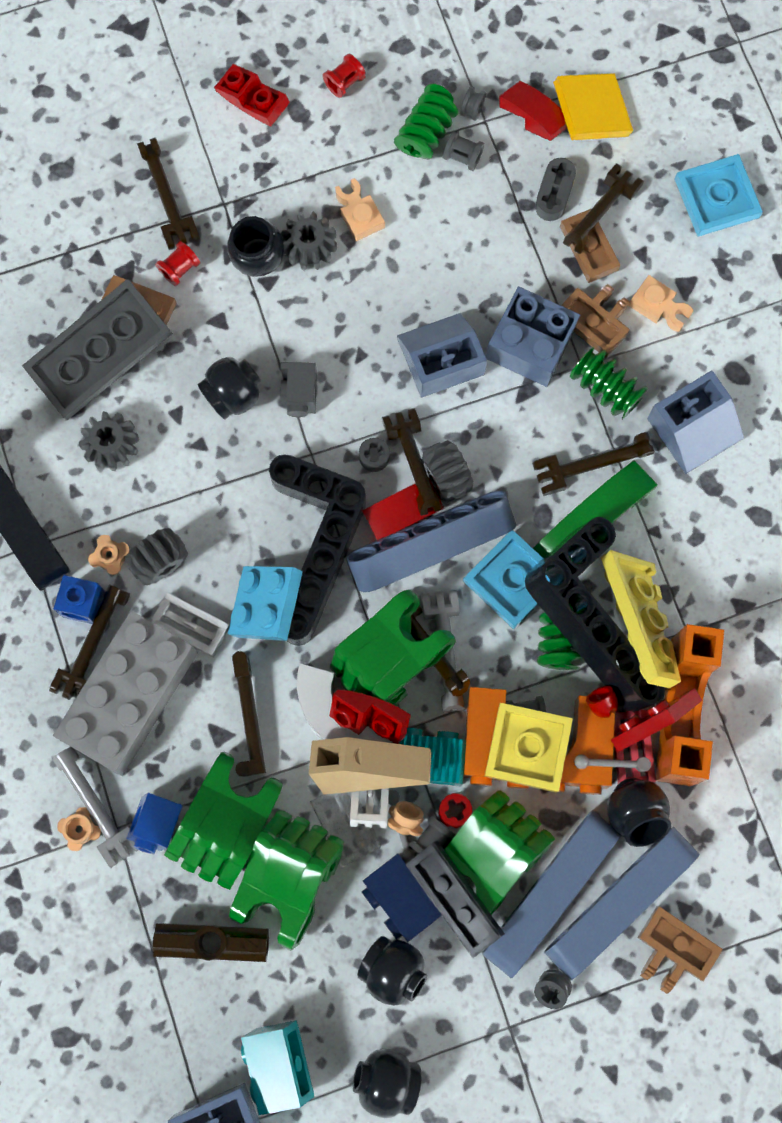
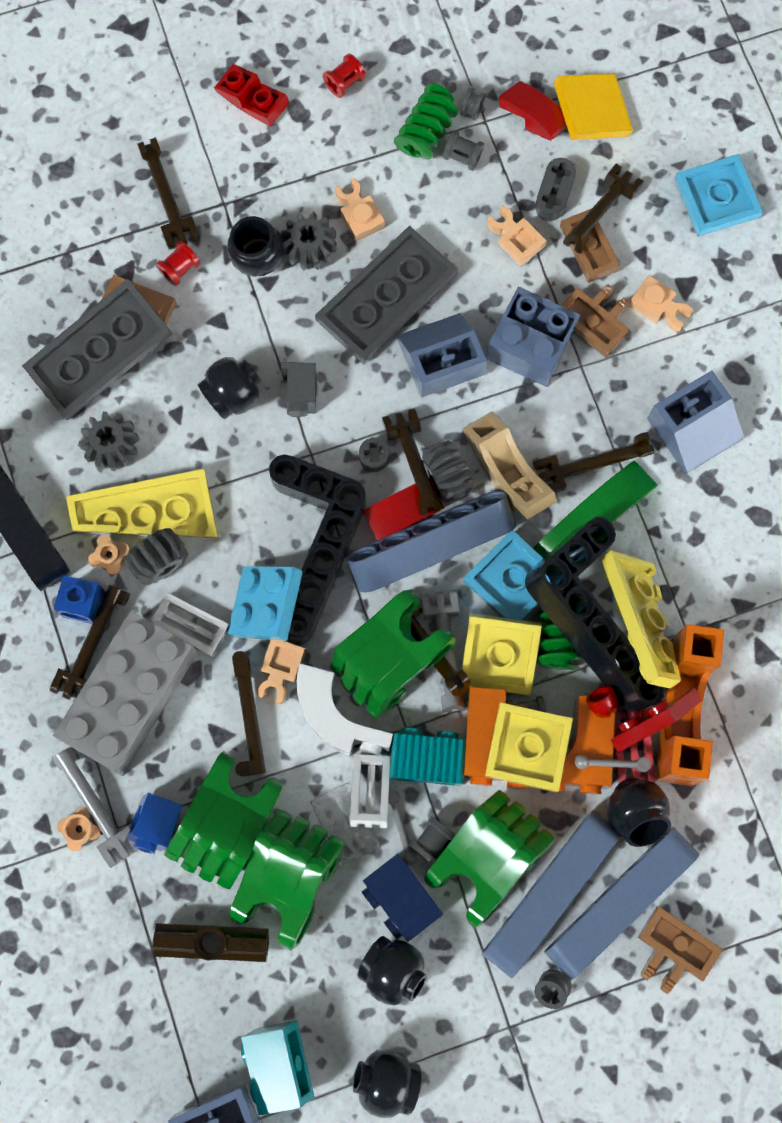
tan slope [309,737,431,795] -> none
red slope [329,690,411,744] -> none
light nougat plate [387,801,424,836] -> none
black tile [406,841,505,958] -> none
red bush [438,793,472,828] -> none
green piece [570,347,648,420] -> none
none -> light yellow wing [66,469,219,538]
none -> light nougat plate [258,640,308,704]
none -> dark grey plate [315,225,458,365]
none -> light yellow plate [462,613,542,696]
none -> tan arch [463,411,557,520]
none -> light nougat plate [487,205,547,267]

